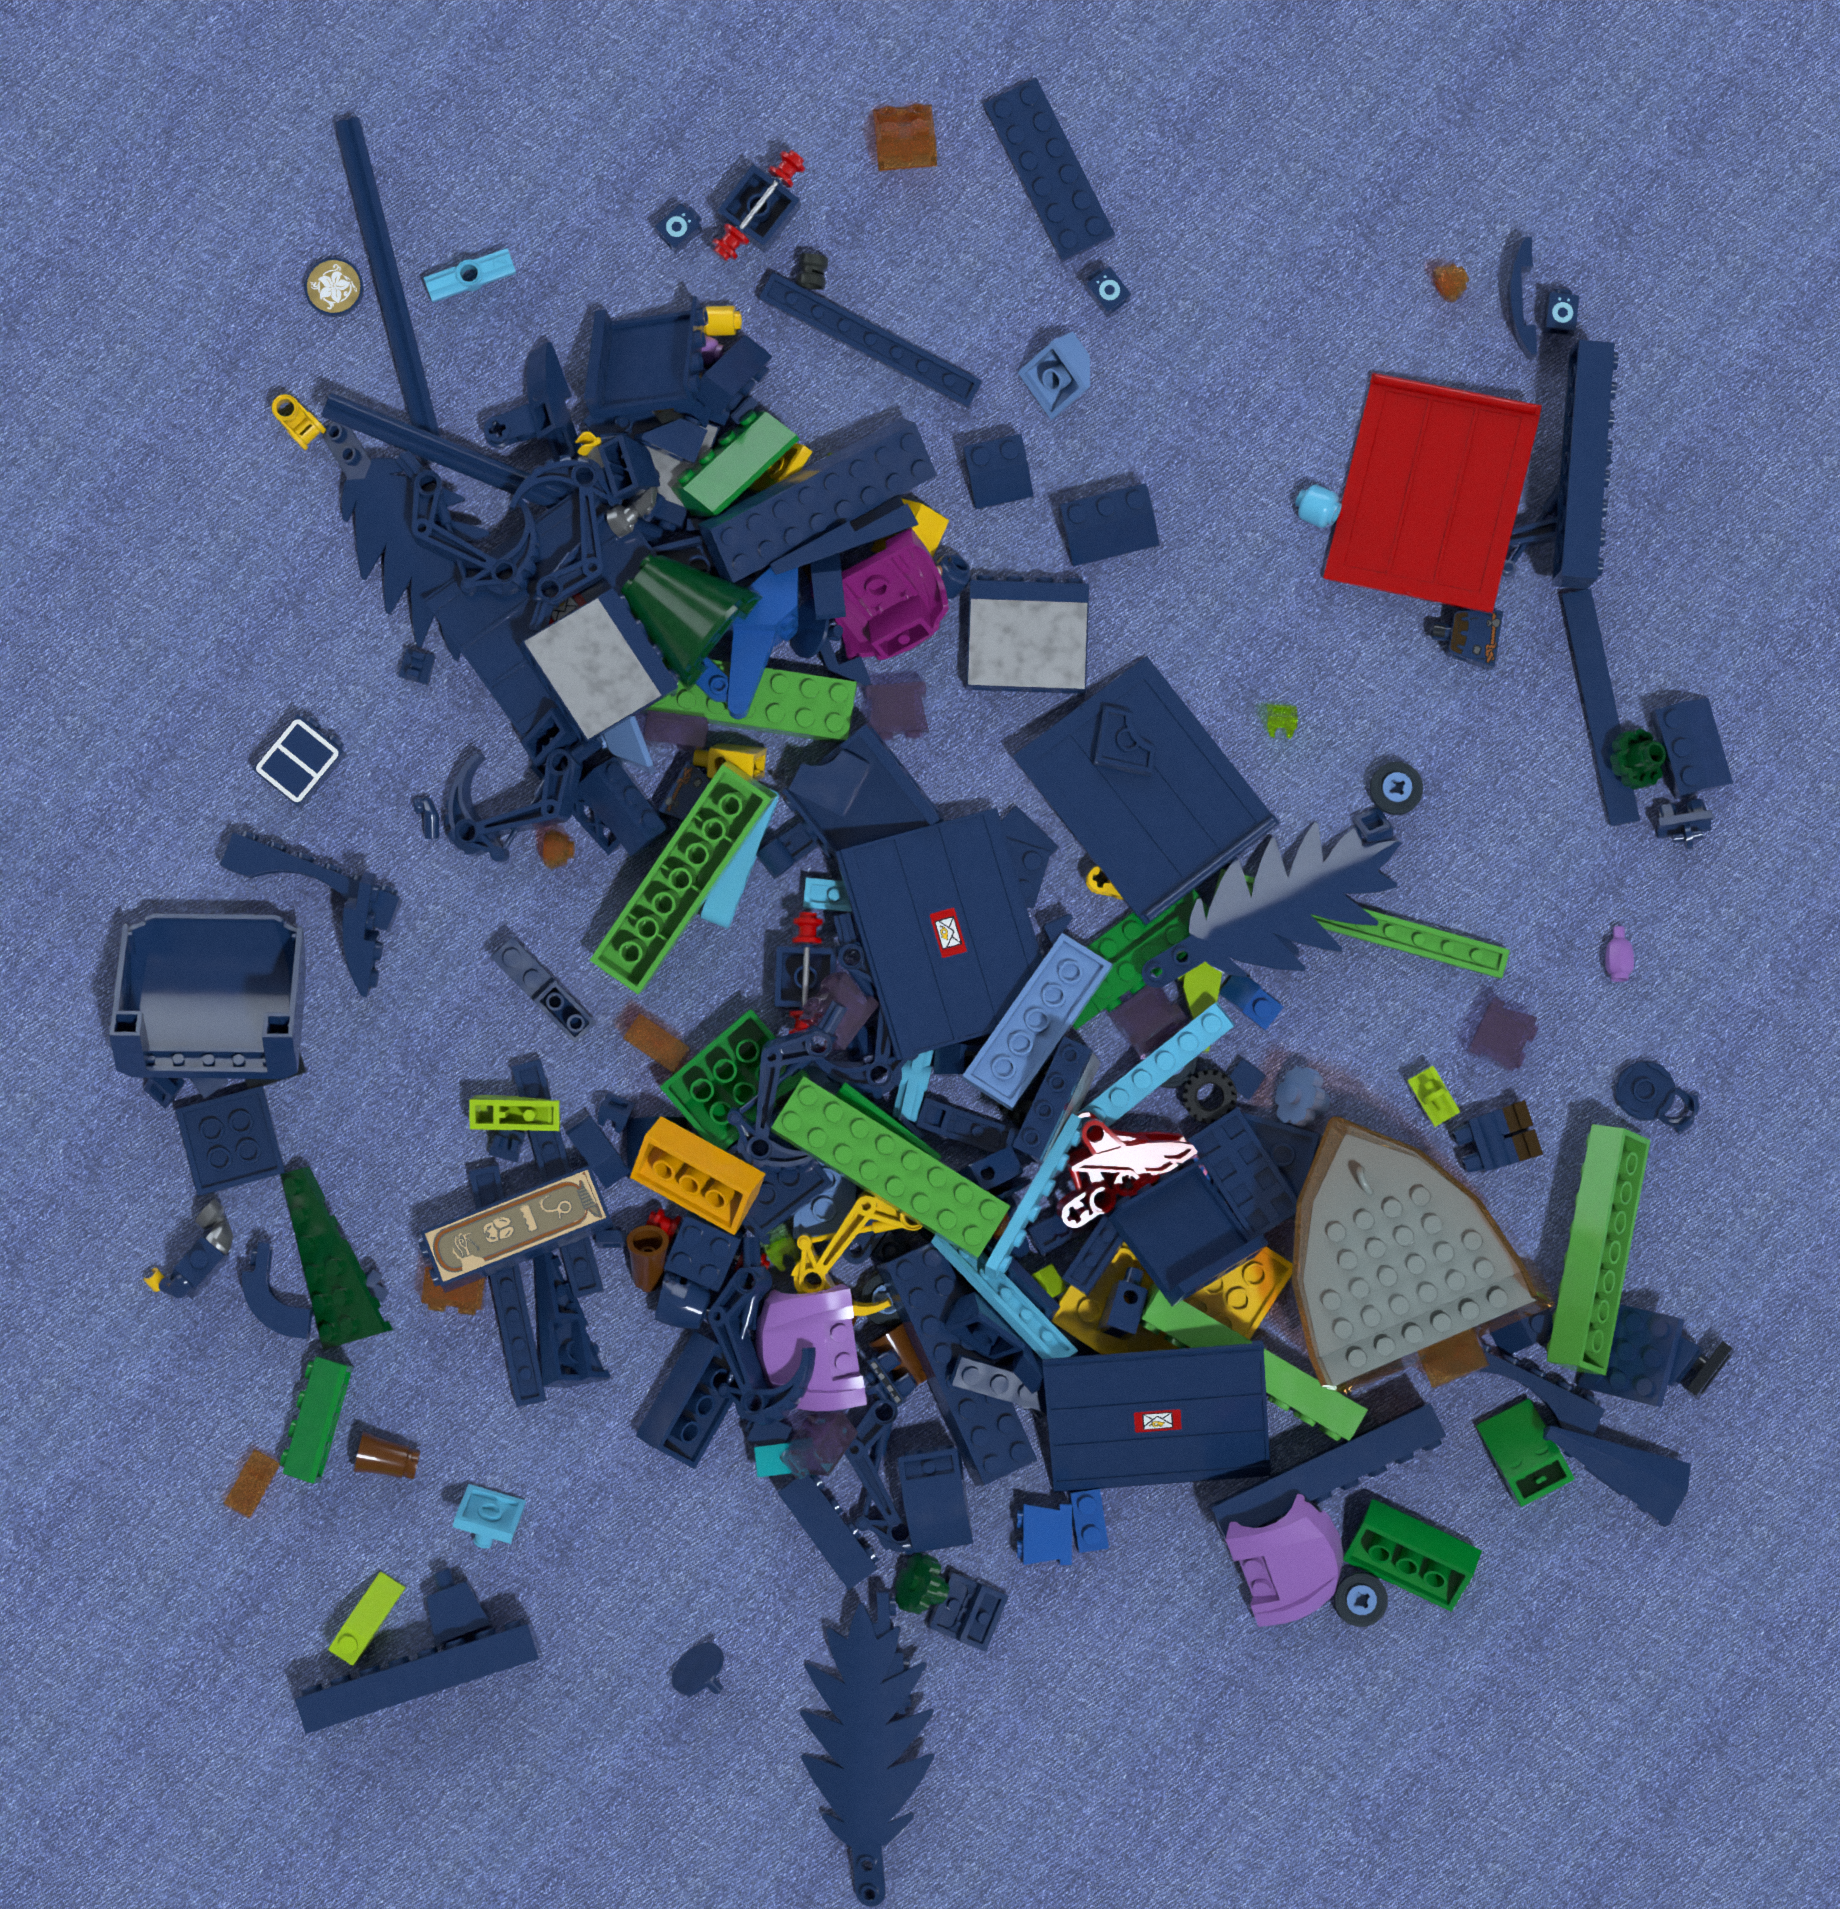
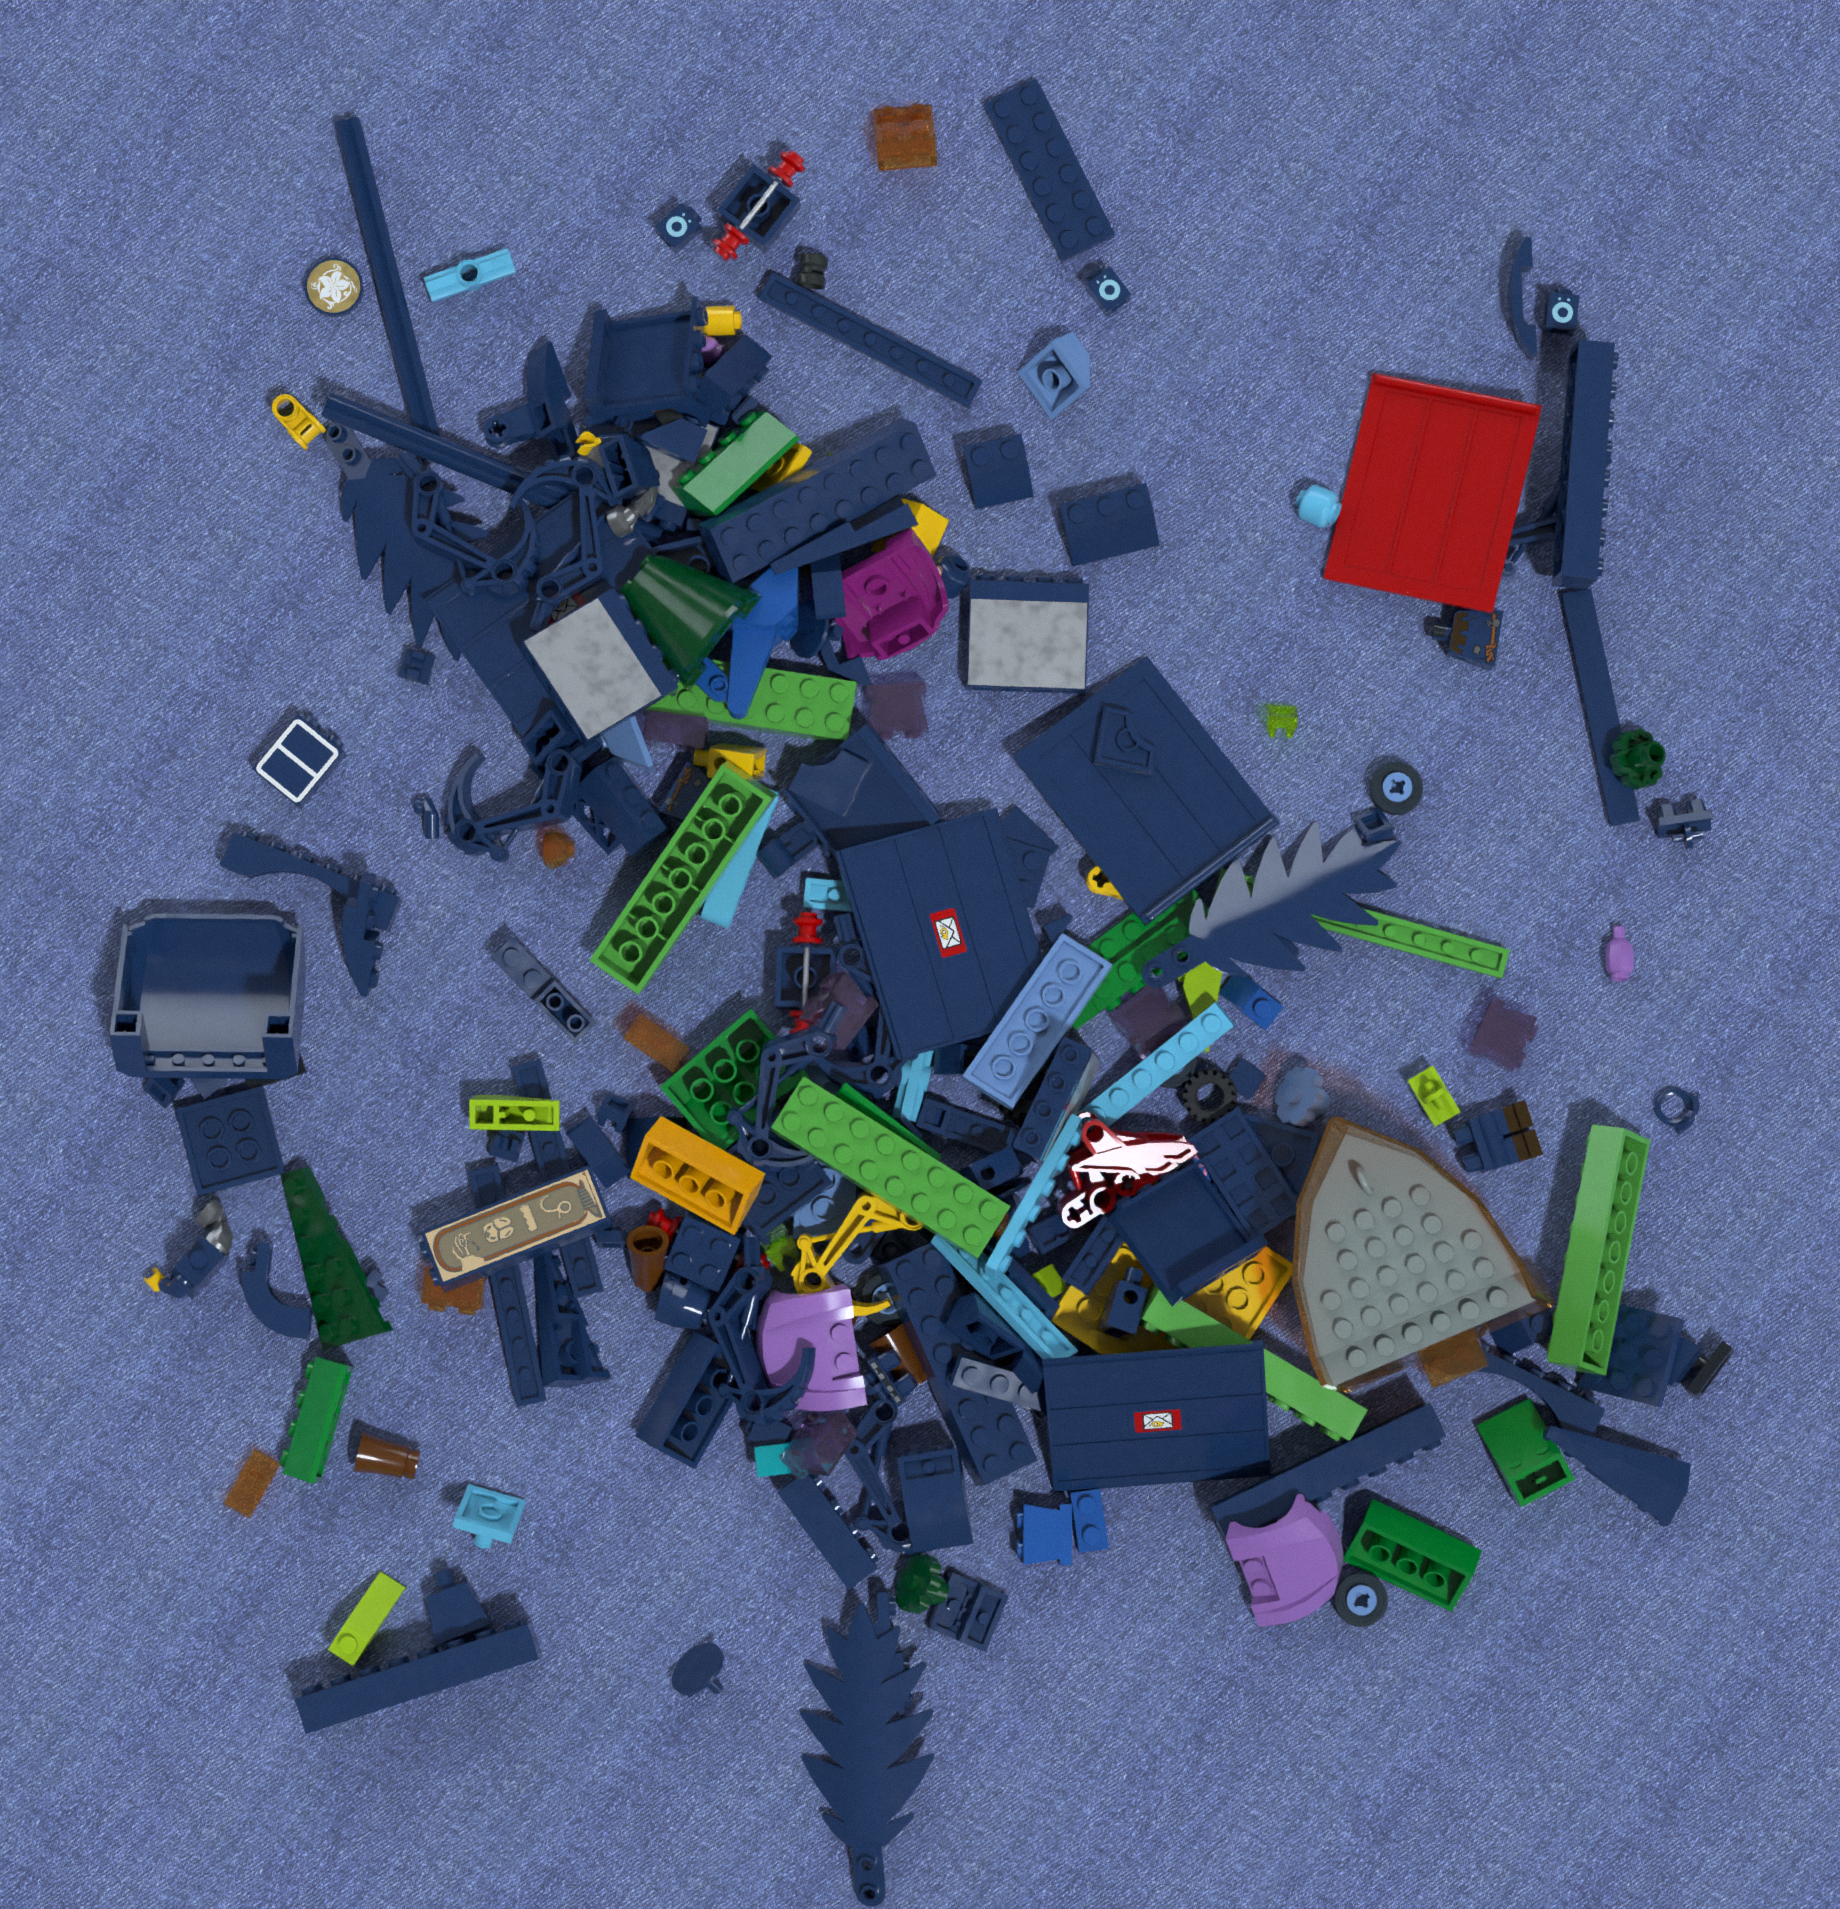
clear orange cone [1432,264,1469,303] -> none
dark blue tile [1616,1061,1675,1121] -> none
dark blue slope [1650,698,1733,800] -> none

